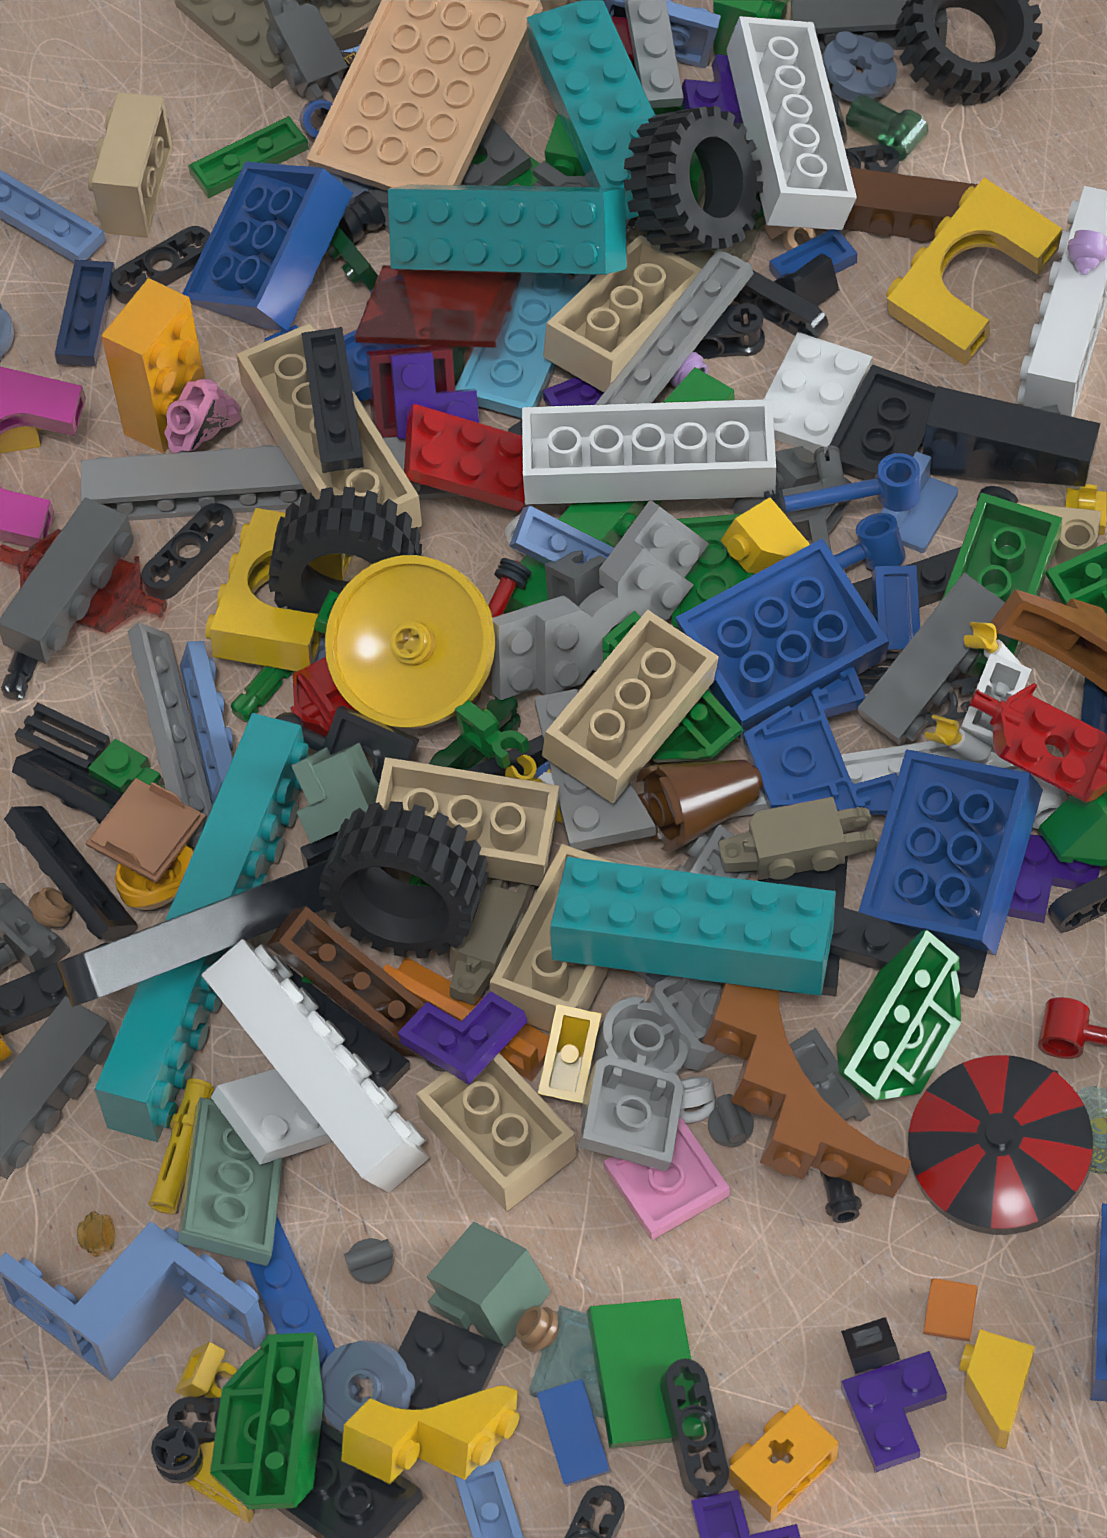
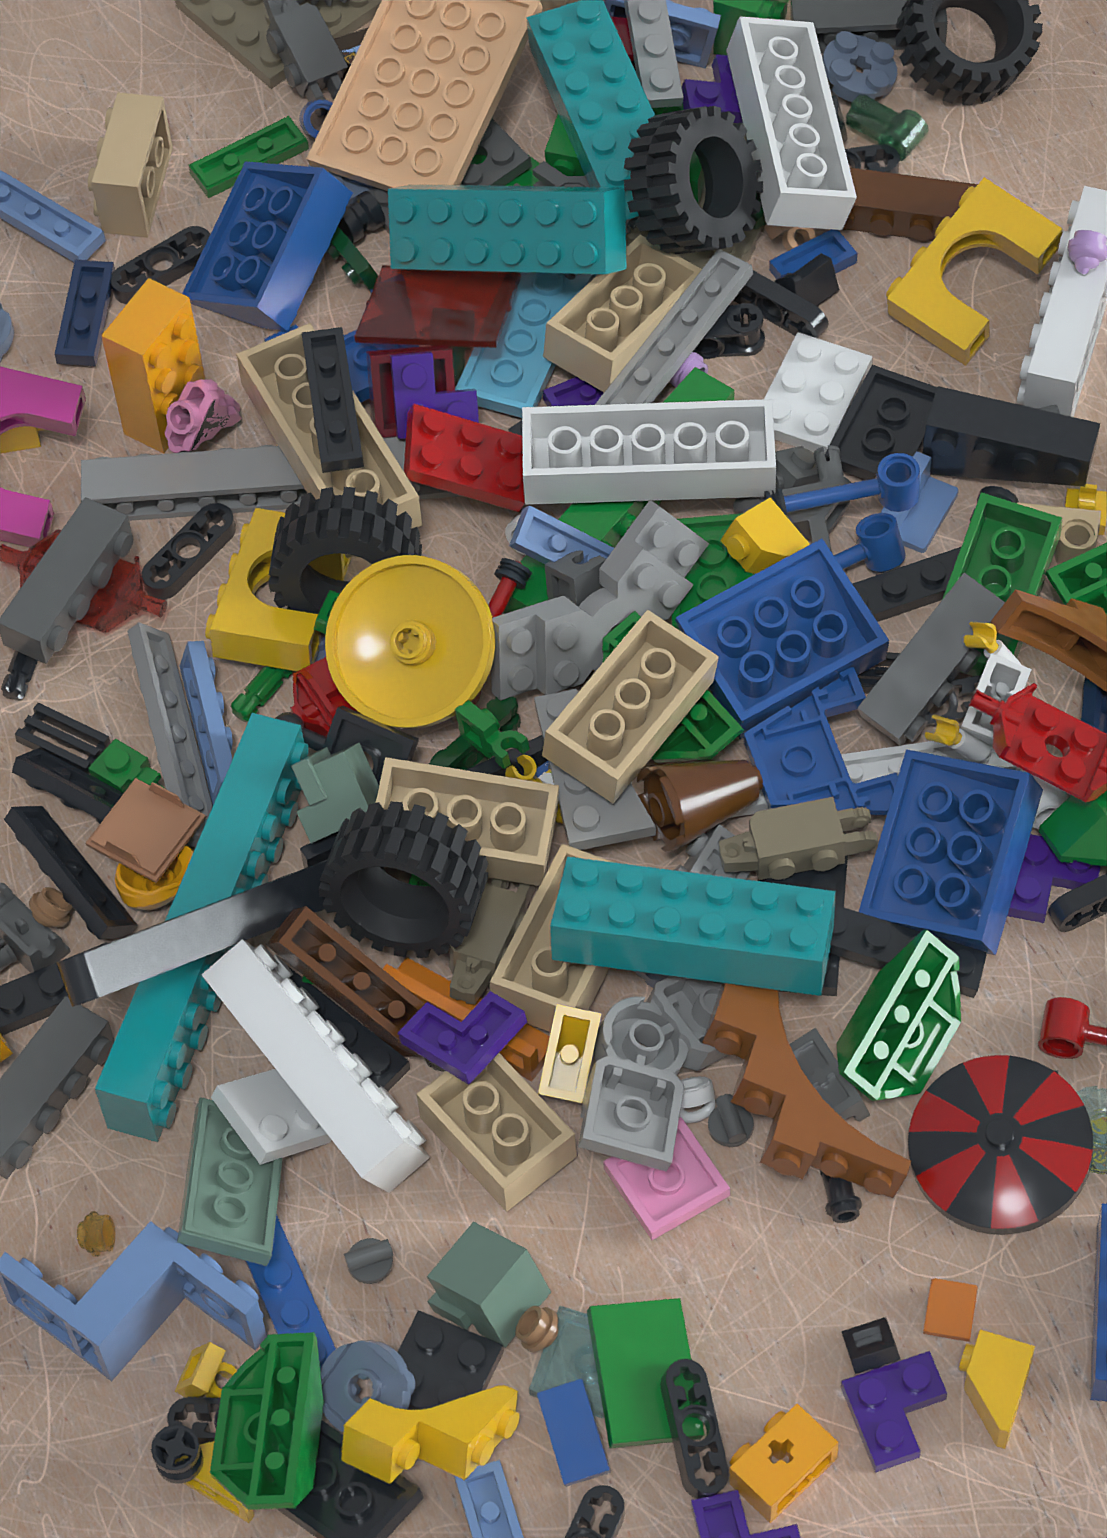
yellow pin [148,1078,215,1214] -> none
blue tile [872,565,920,652] -> none

